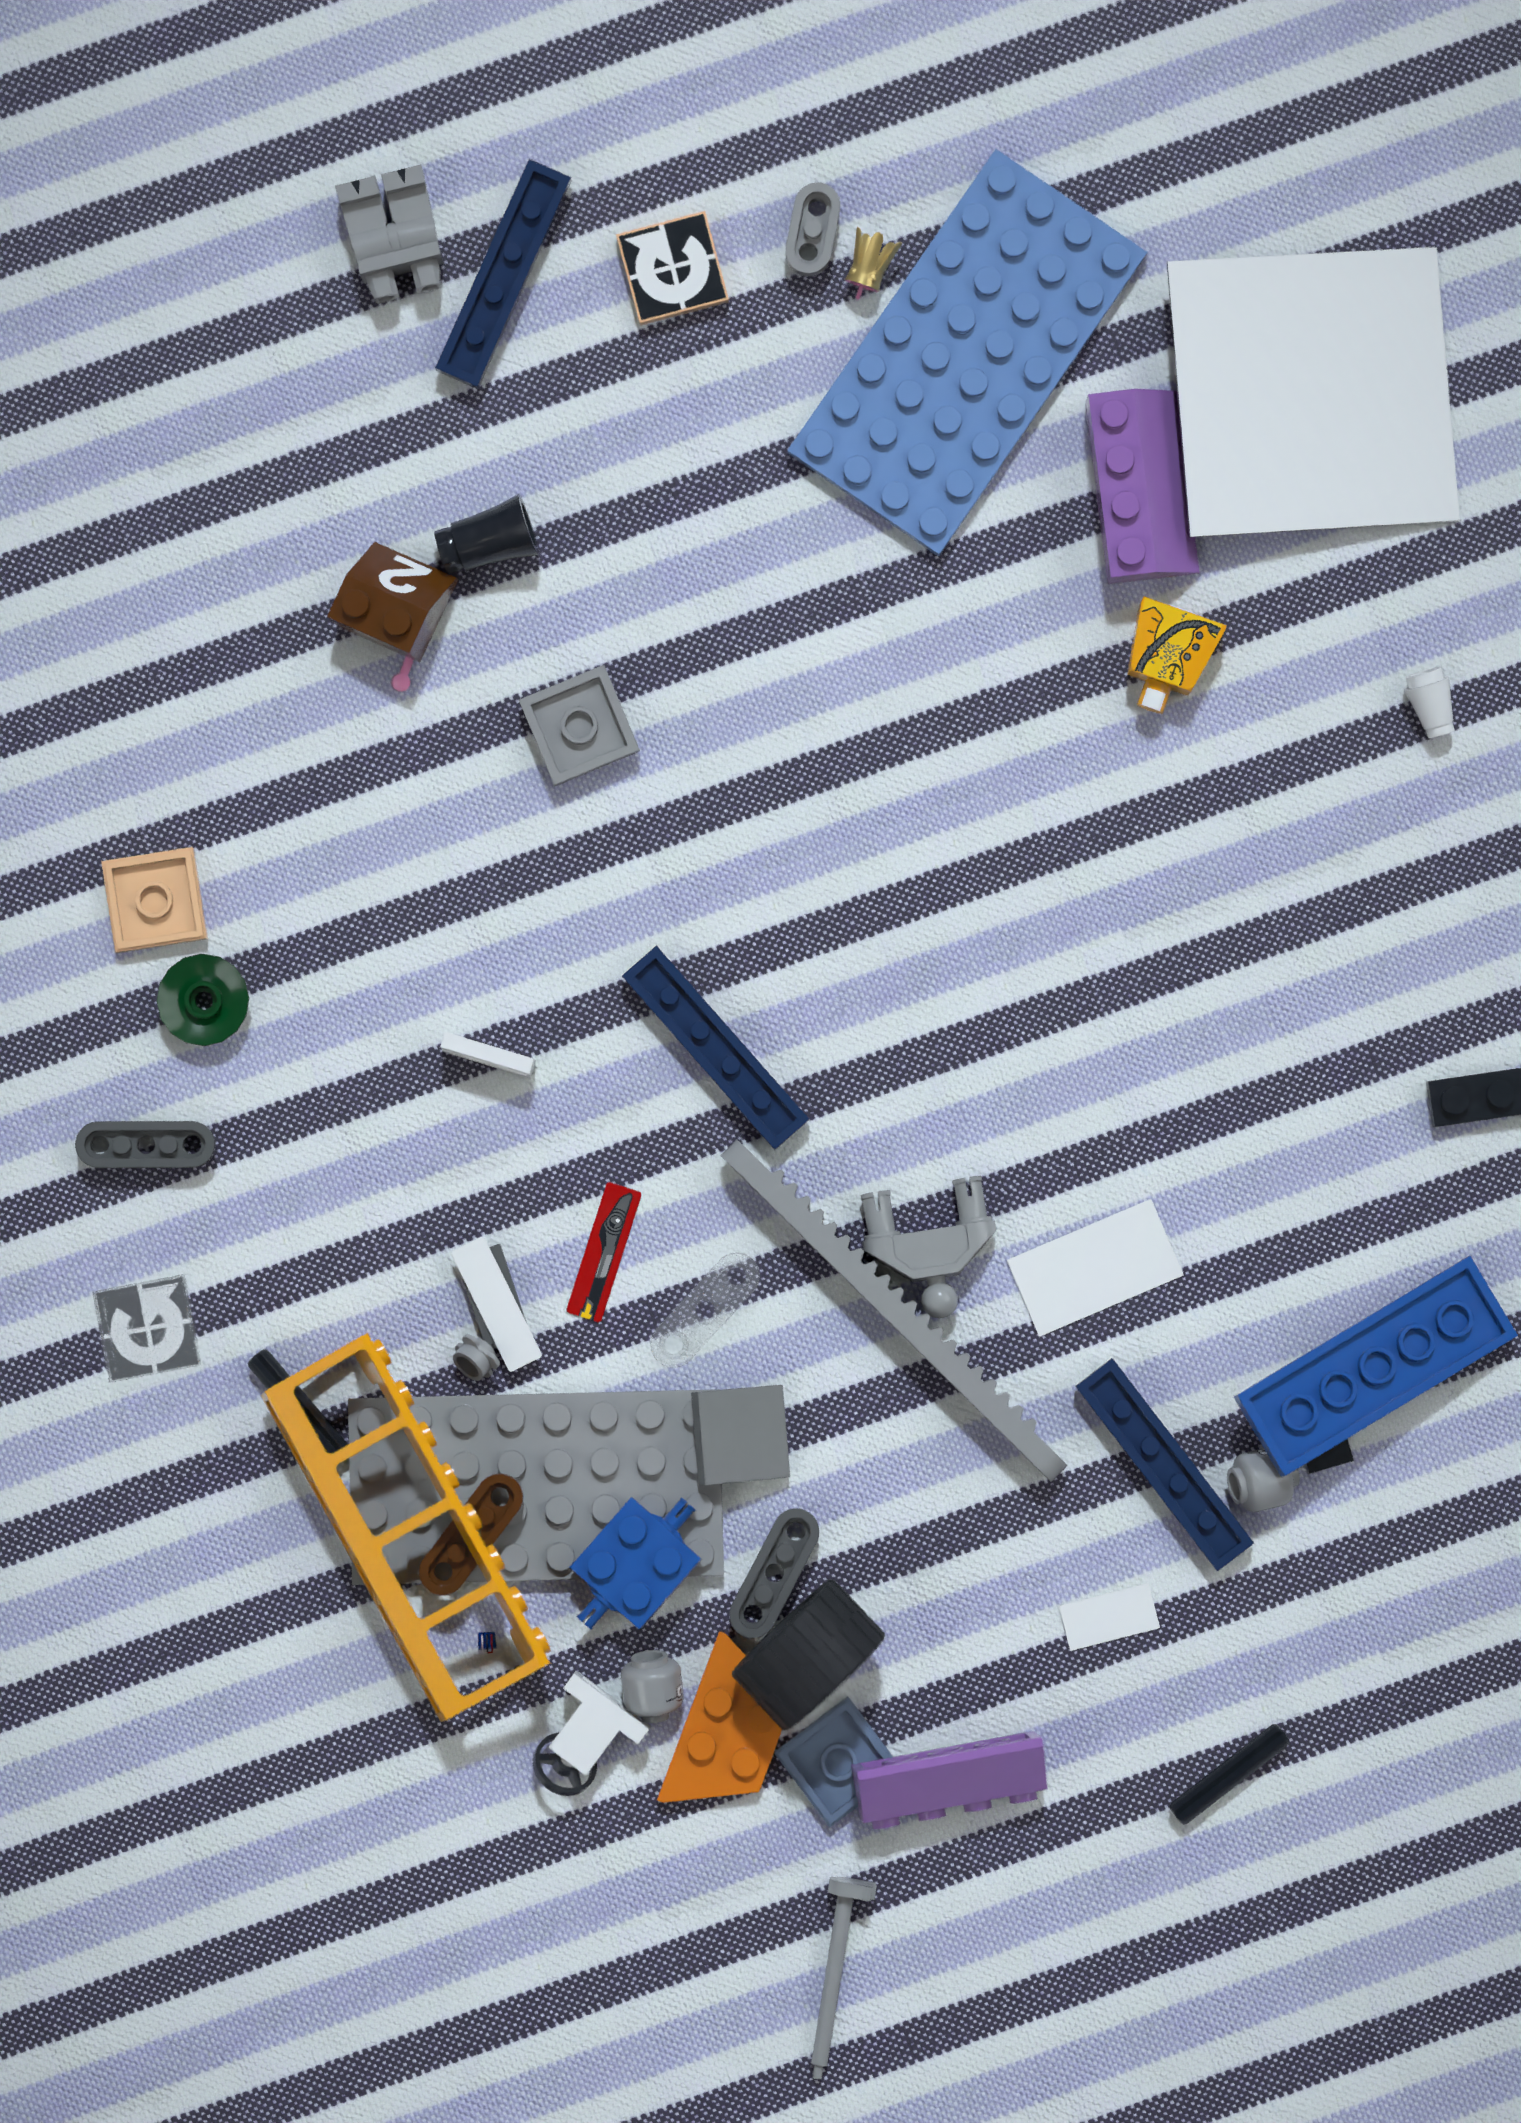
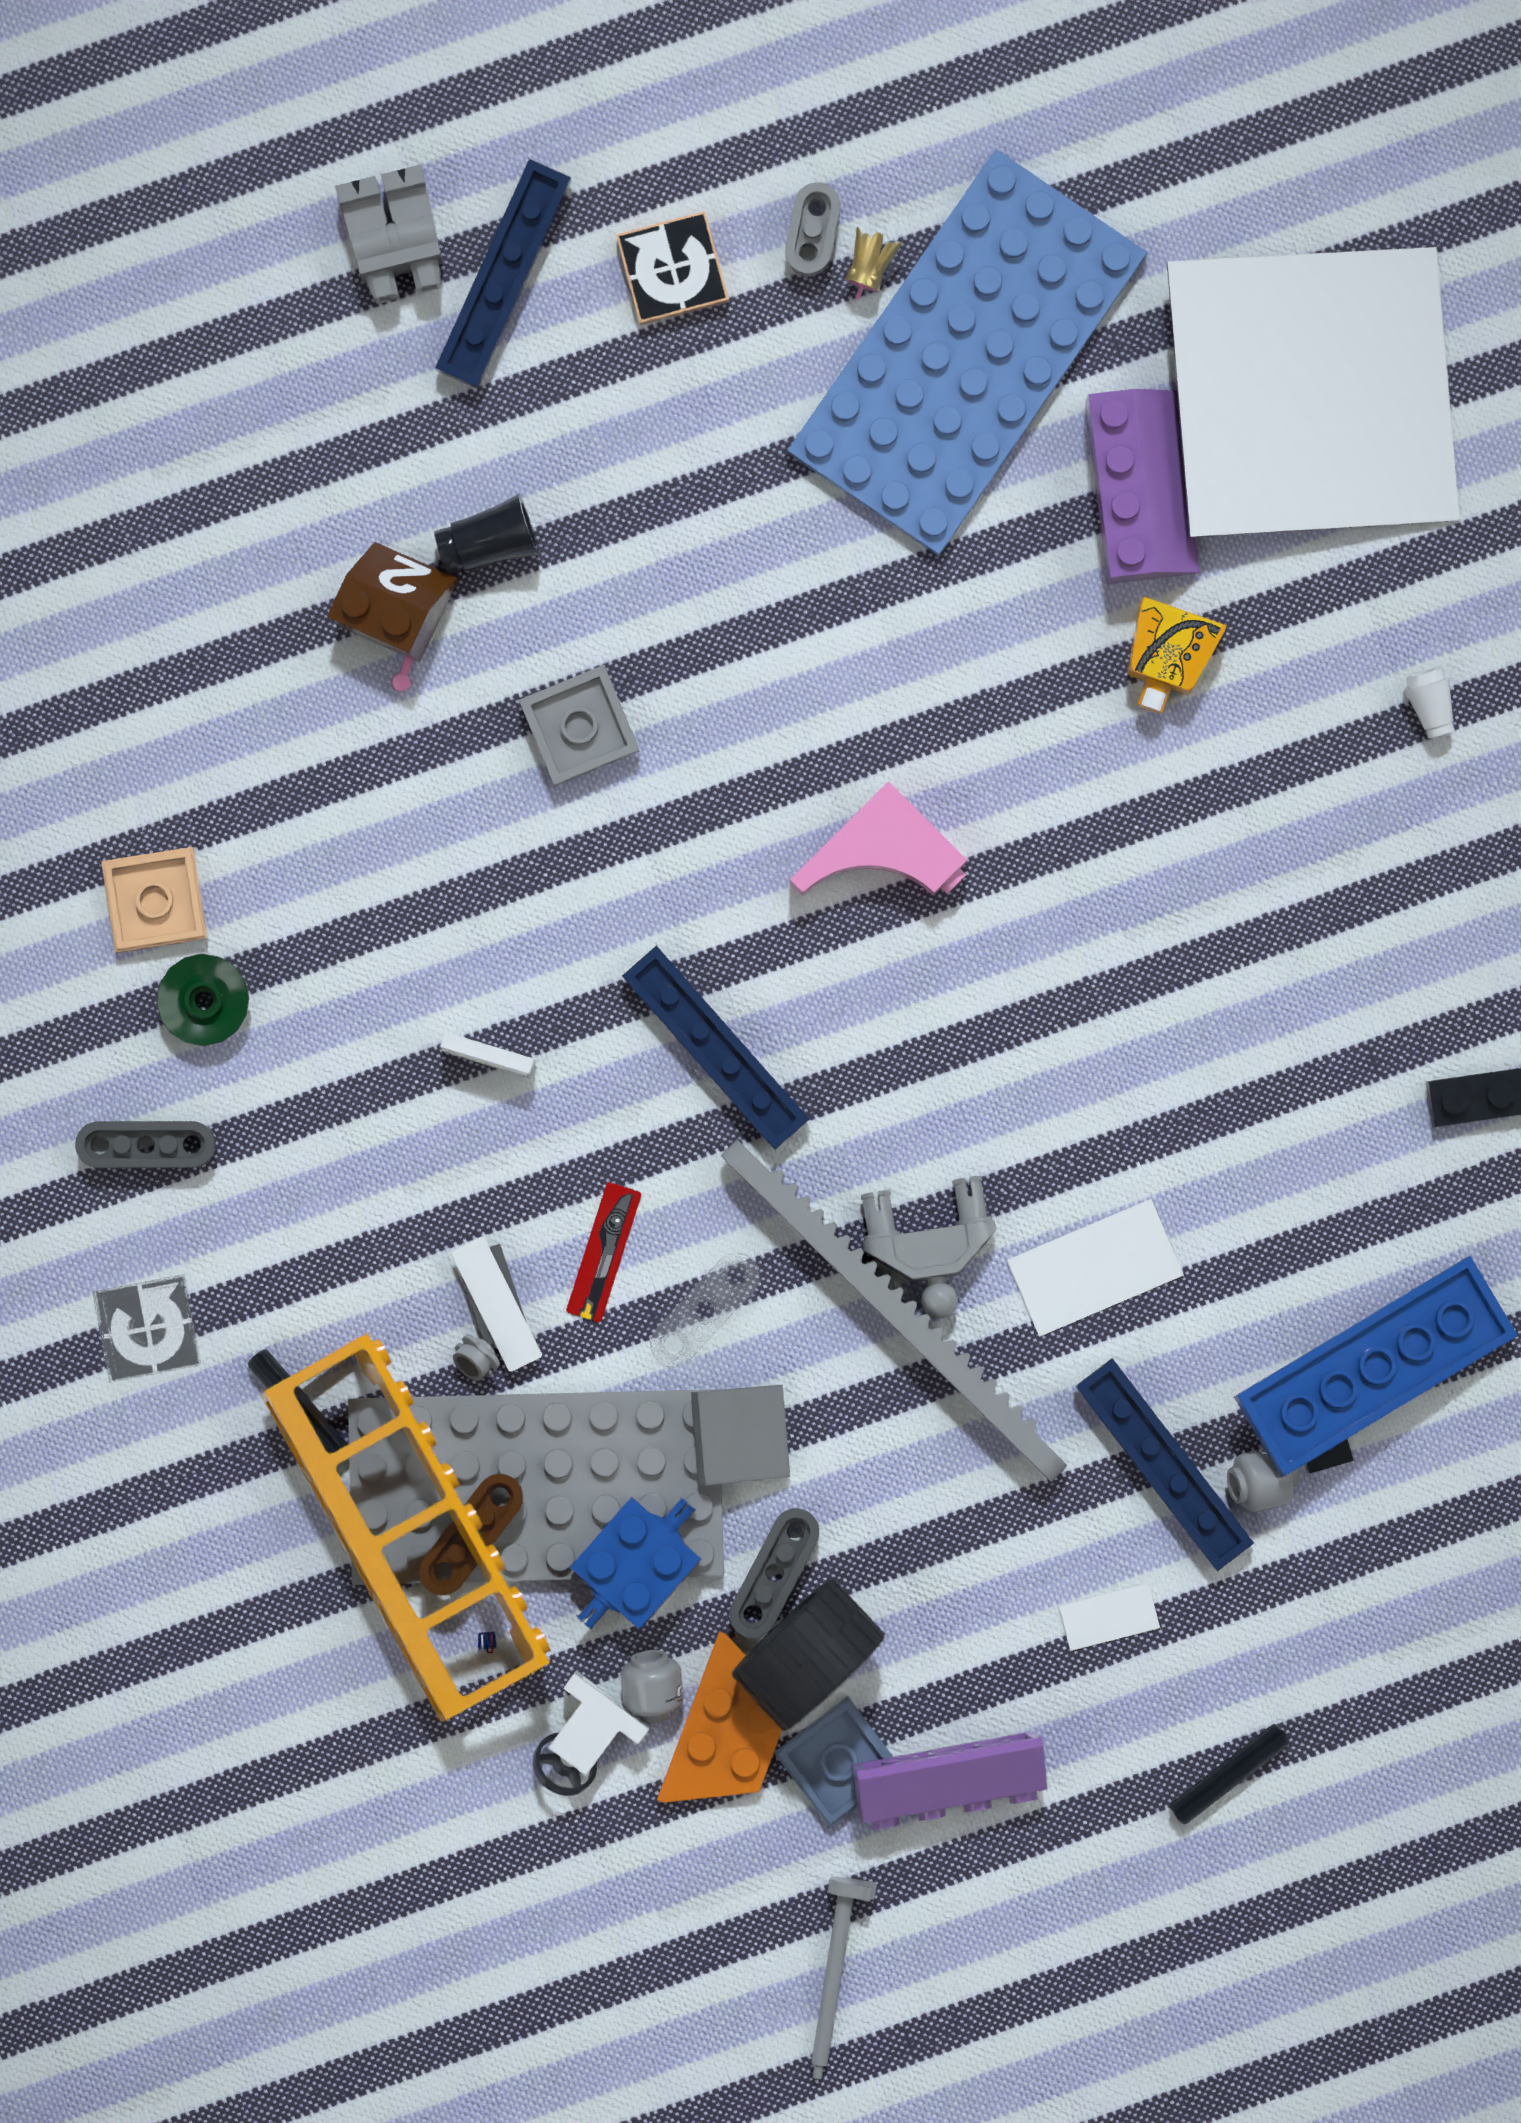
none -> bright pink arch [790,781,967,896]

